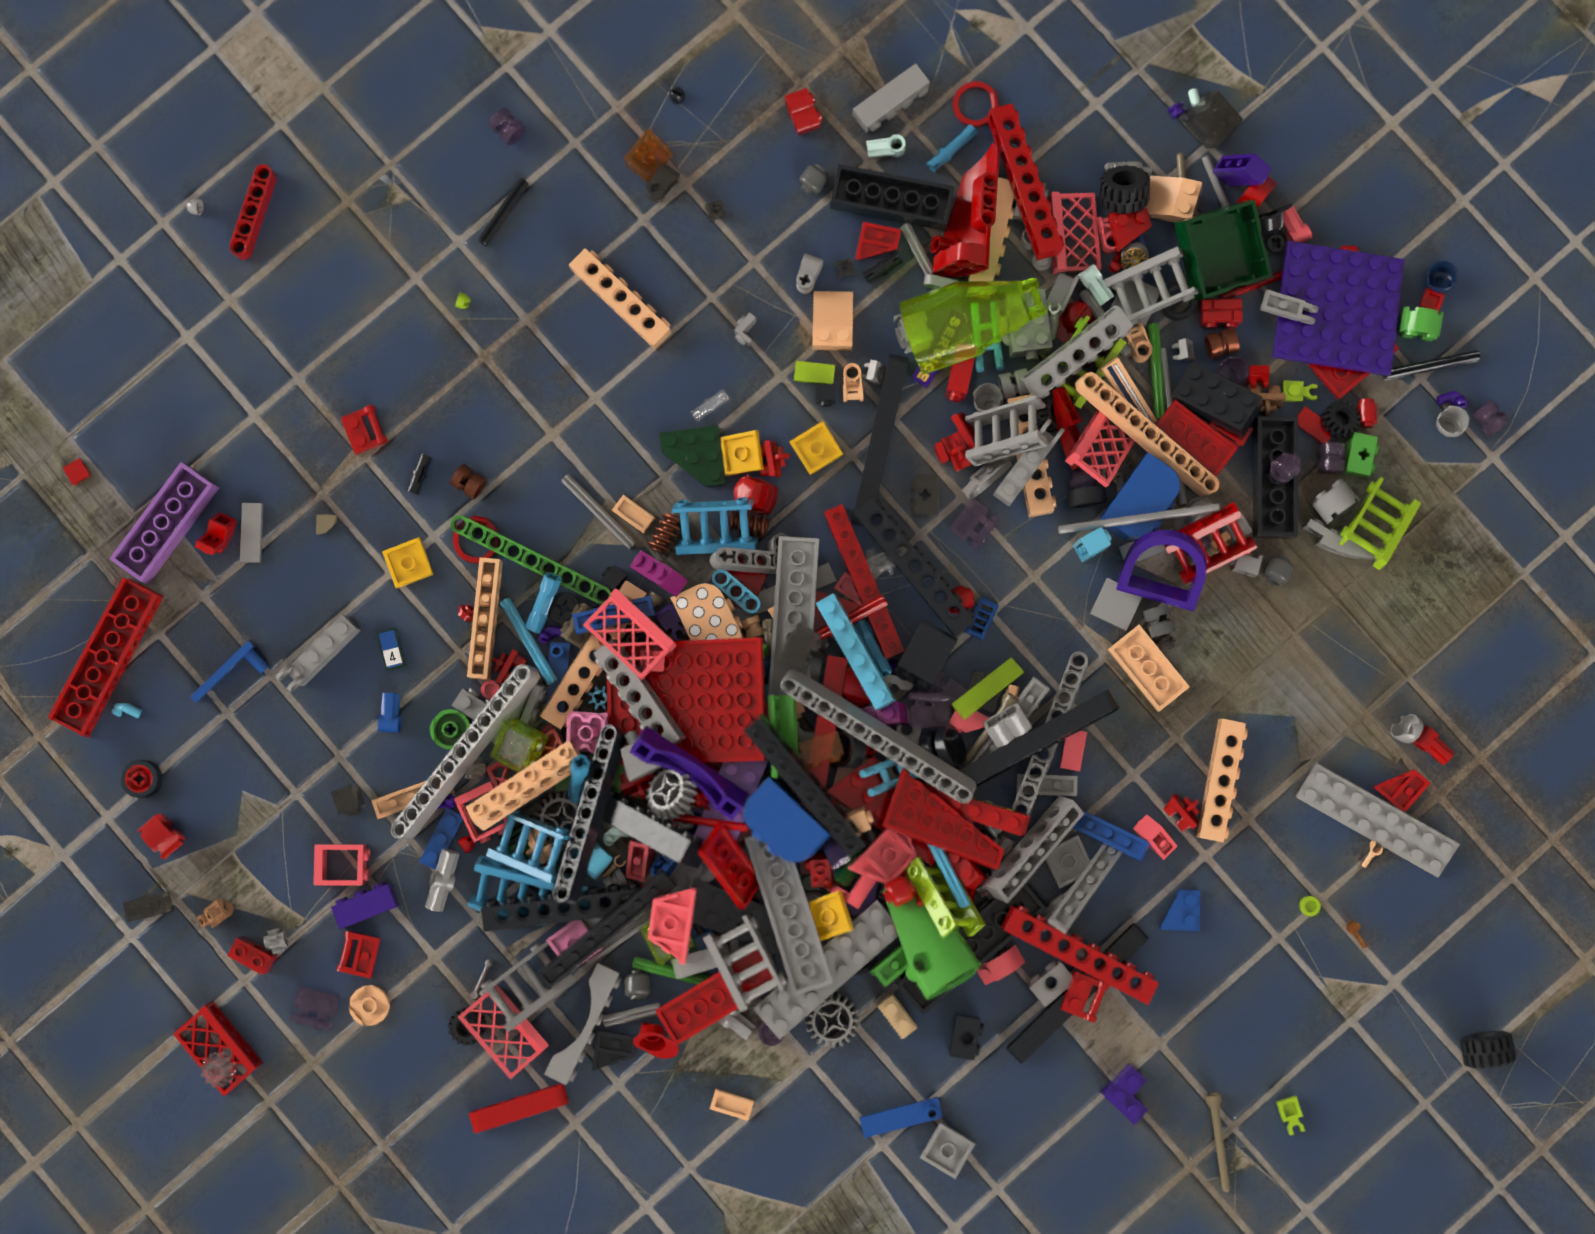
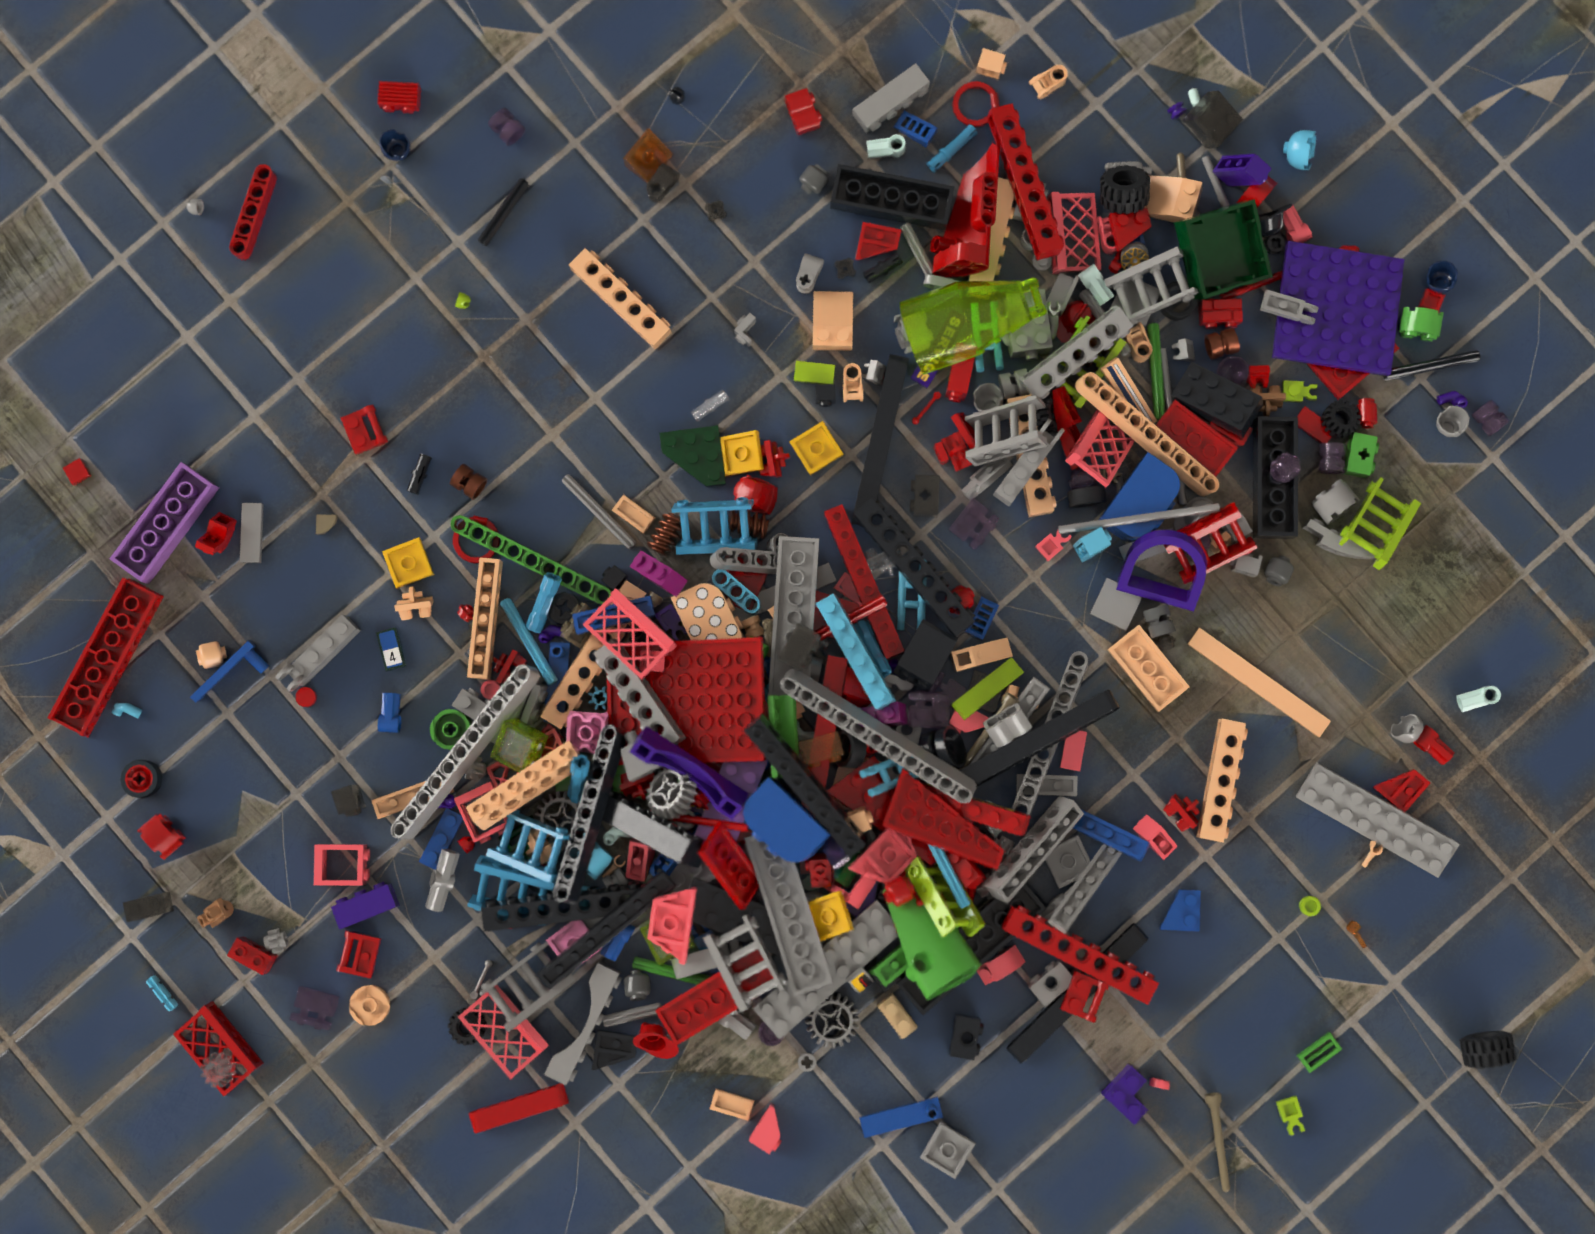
none -> medium azure axle [146,975,178,1011]
none -> light nougat head [196,641,227,669]
none -> red tile [295,687,317,707]
none -> red brick [377,81,421,114]
none -> dark blue hair [379,129,411,161]
none -> light nougat hips [394,586,434,620]
none -> blue piece [600,924,636,961]
none -> coral slope [749,1103,781,1154]
none -> light grey bush [798,1053,816,1072]
none -> slope [846,966,874,994]
none -> blue slope [893,111,937,148]
none -> medium azure piece [897,559,927,630]
none -> red hinge [912,392,941,425]
none -> light nougat slope [950,637,1013,673]
none -> light nougat brick [976,48,1007,80]
none -> light nougat piece [1029,65,1068,100]
none -> coral plate [1035,531,1072,562]
none -> coral tile [1149,1077,1170,1090]
none -> light nougat tile [1187,628,1331,737]
none -> medium azure cylinder [1283,130,1316,171]
none -> bright green tile [1296,1032,1342,1073]
none -> light aqua piece [1457,686,1501,712]

